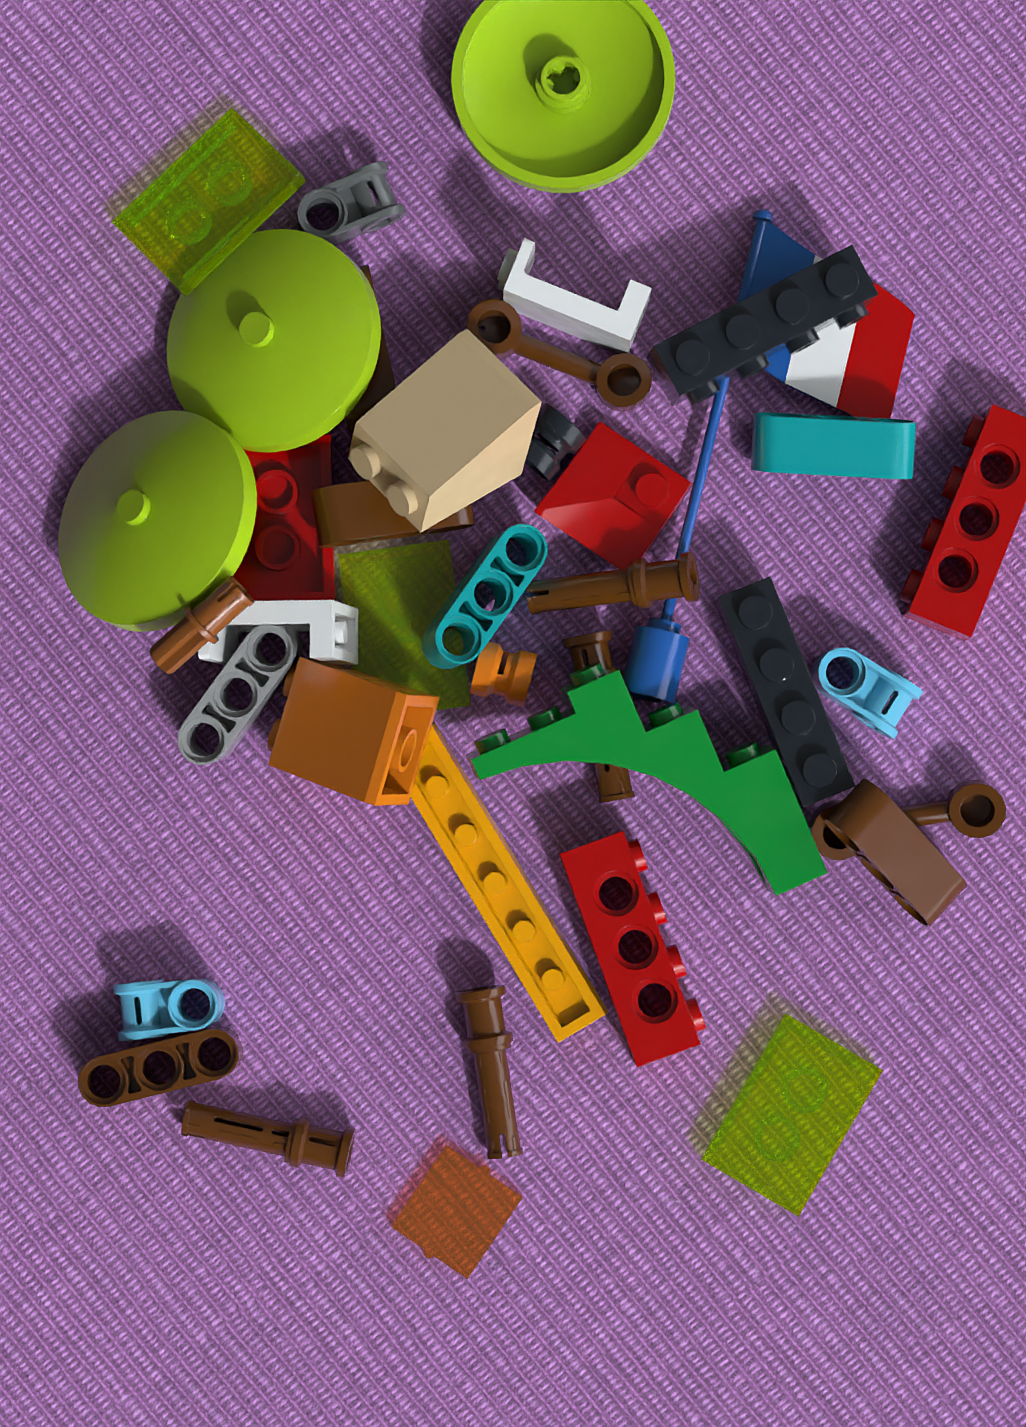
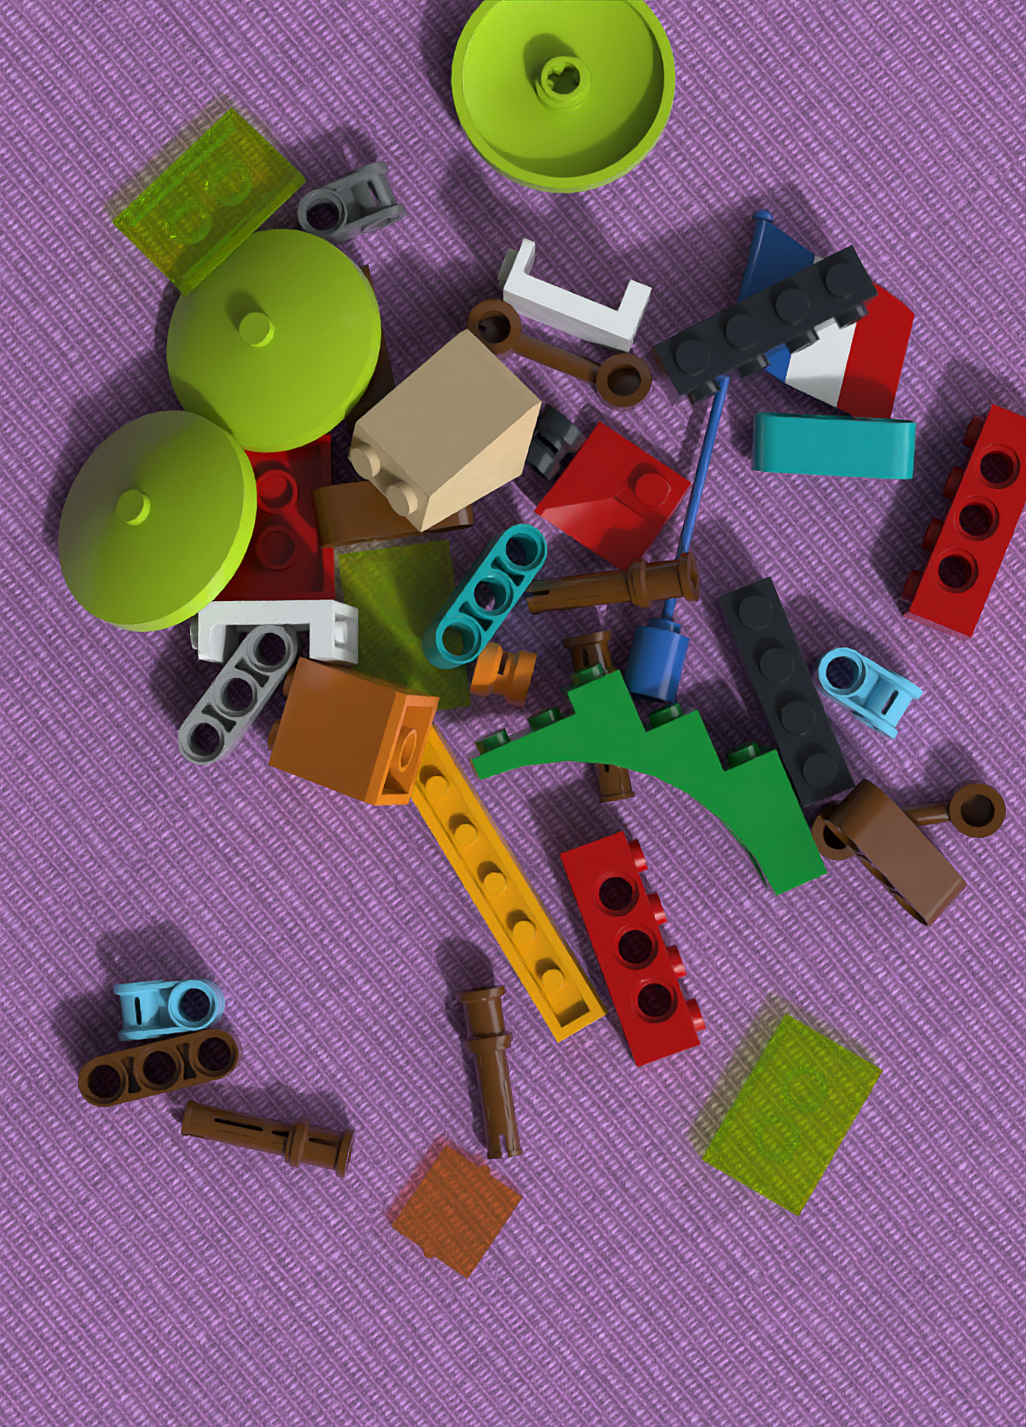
dark orange axle [149,575,254,674] -> none

